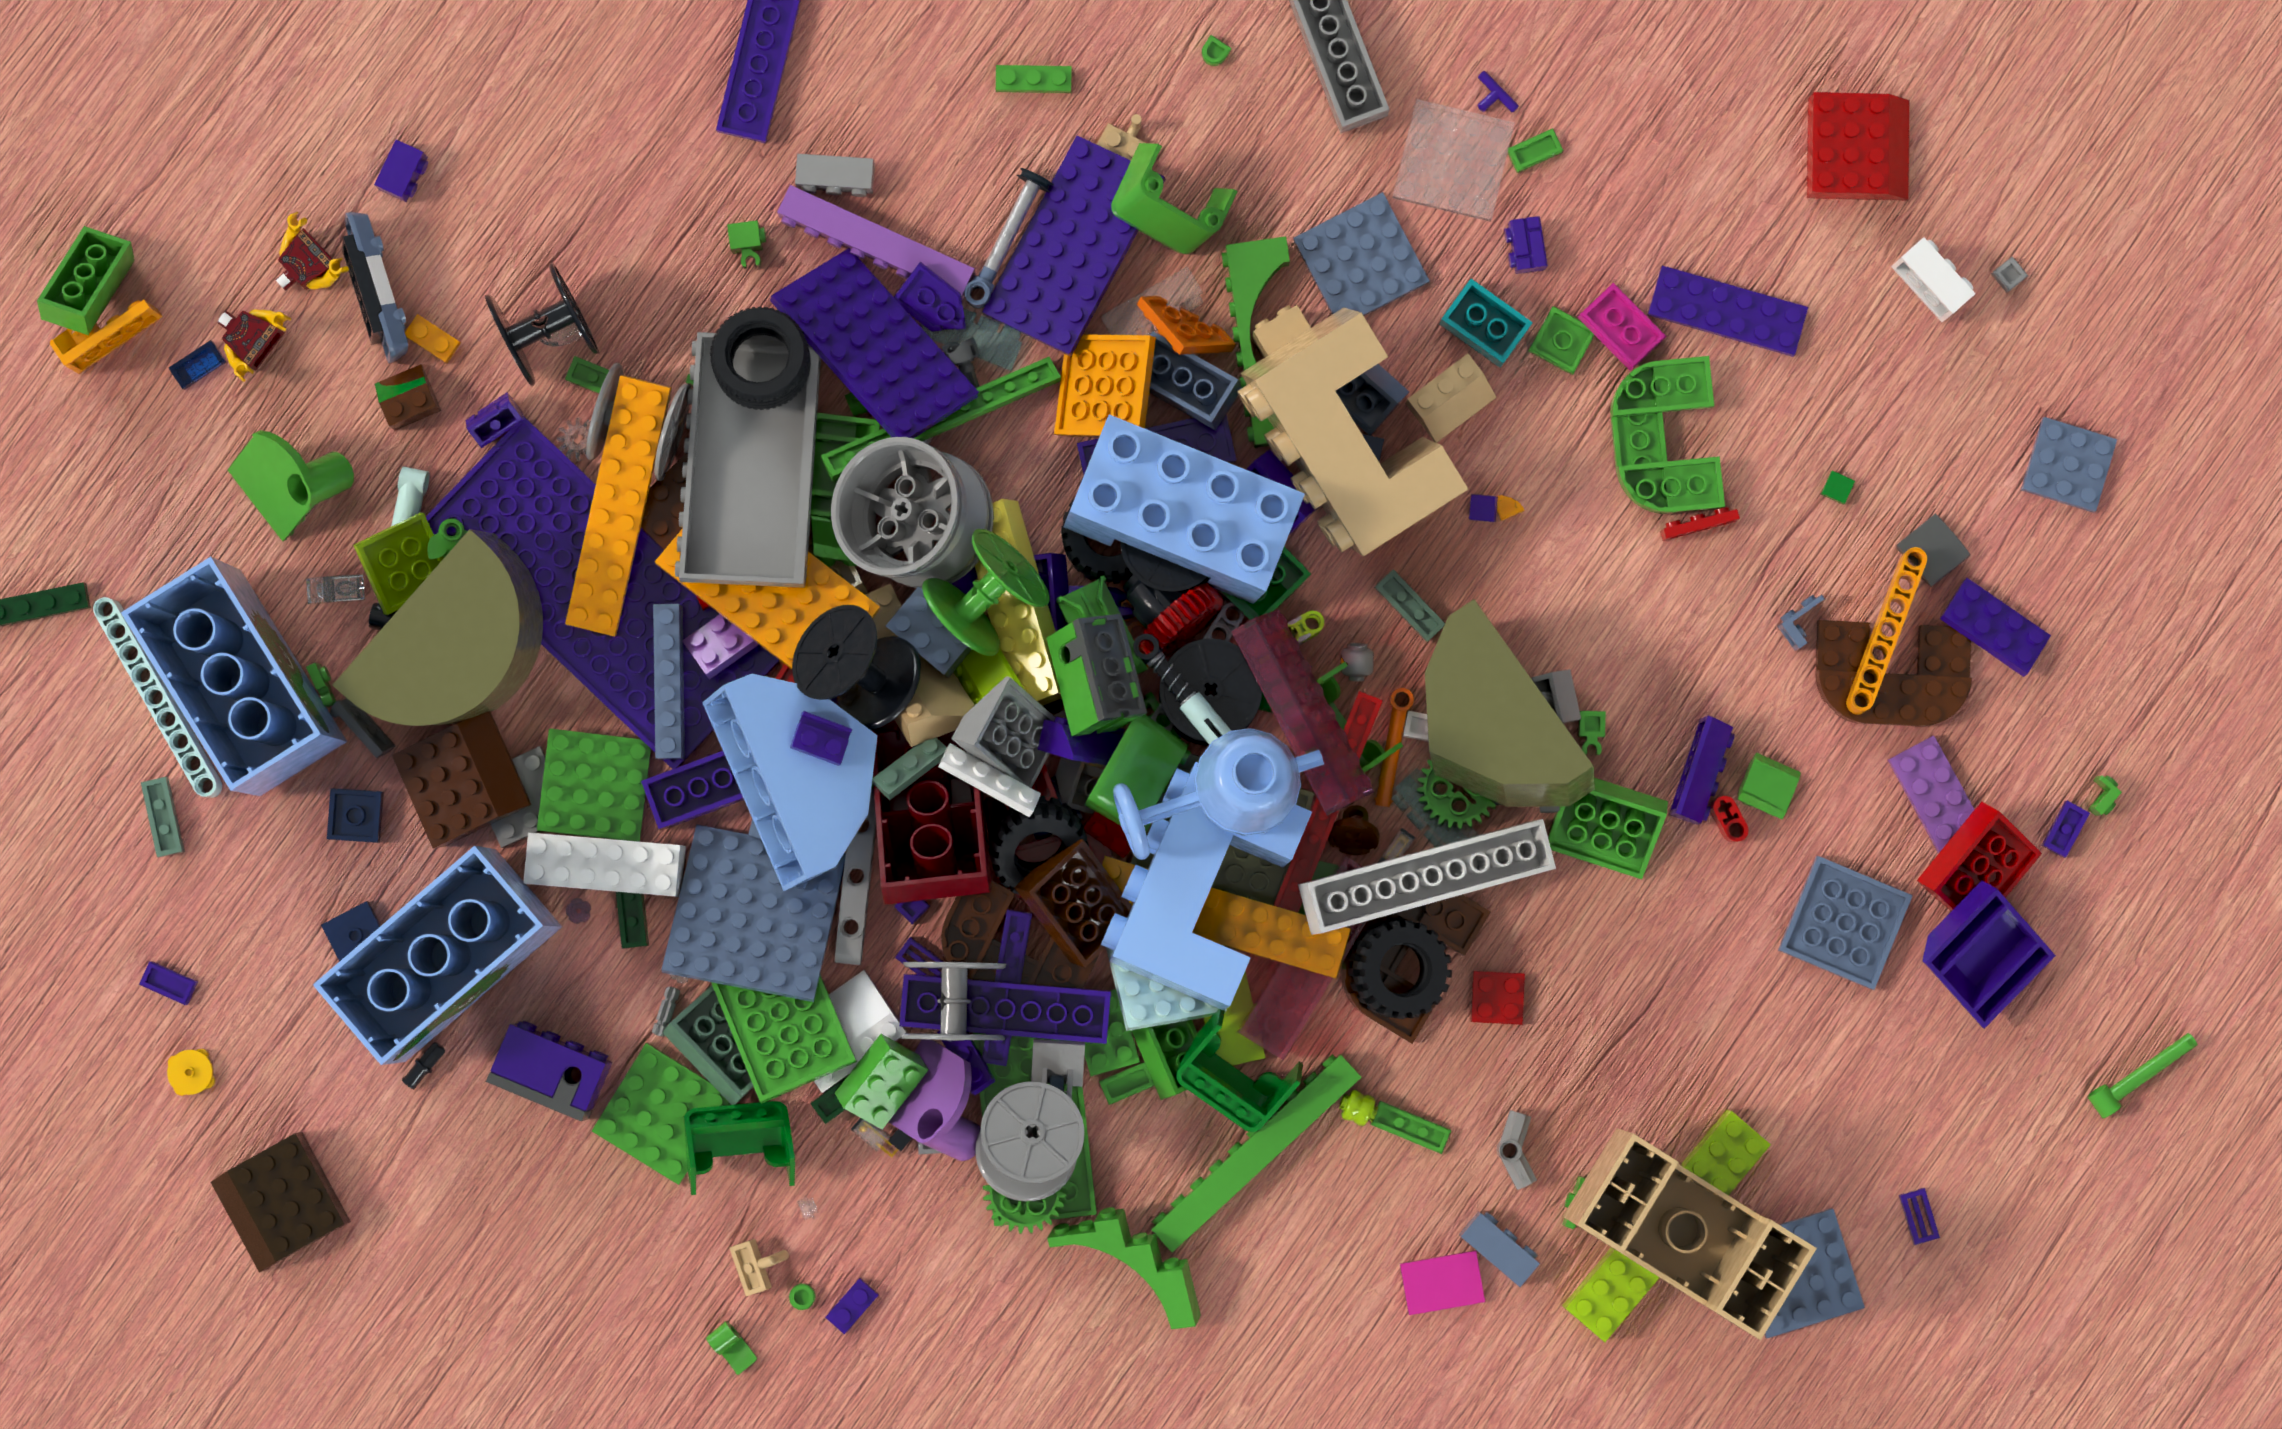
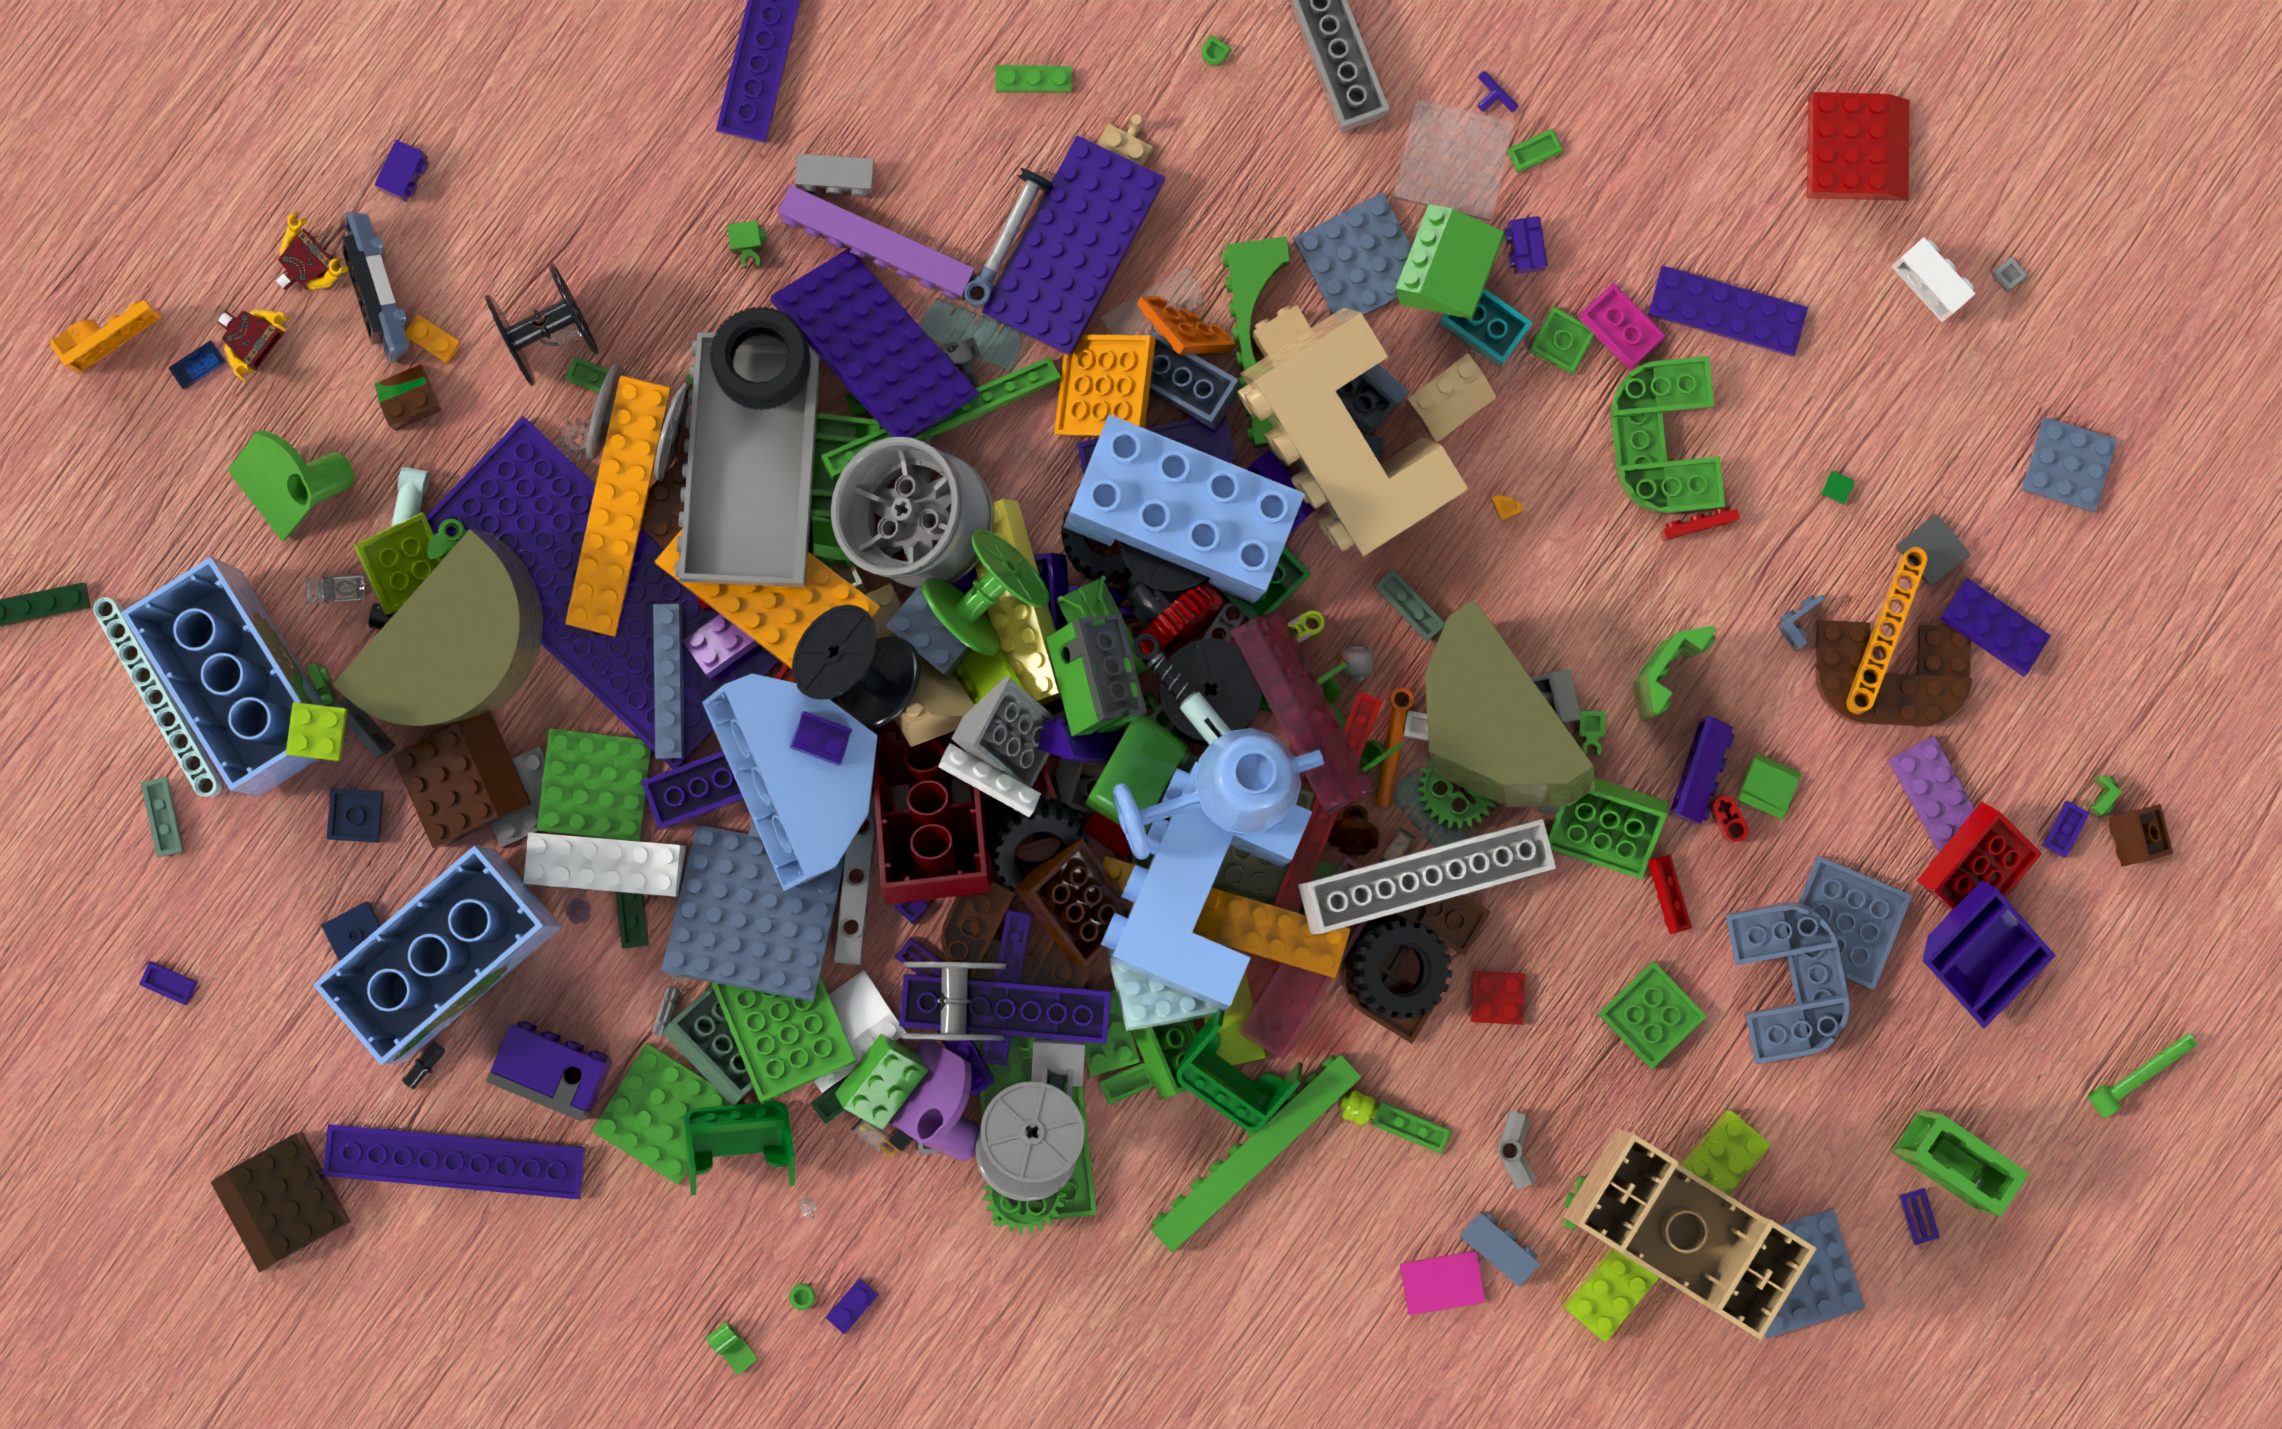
bright green brick [37,226,135,335] -> none
yellow piece [167,1049,215,1096] -> none
dark purple brick [465,392,524,448] -> none
tan plate [729,1239,789,1296] -> none
sand green plate [872,738,947,800] -> none
dark purple tile [894,262,966,332] -> none
bright green arch [1047,1207,1201,1329] -> none
bright green windscreen [1111,143,1238,254] -> none
dark purple tile [1469,494,1498,522] -> none
none -> lime plate [286,702,347,761]
none -> dark purple plate [323,1124,586,1199]
none -> bright green slope [1395,204,1505,319]
none -> bright green plate [1597,961,1707,1070]
none -> bright green slope [1633,626,1717,721]
none -> red plate [1648,854,1692,935]
none -> sand blue plate [1726,902,1849,1064]
none -> bright green piece [1892,1110,2030,1217]
none -> reddish brown slope [2109,804,2173,867]

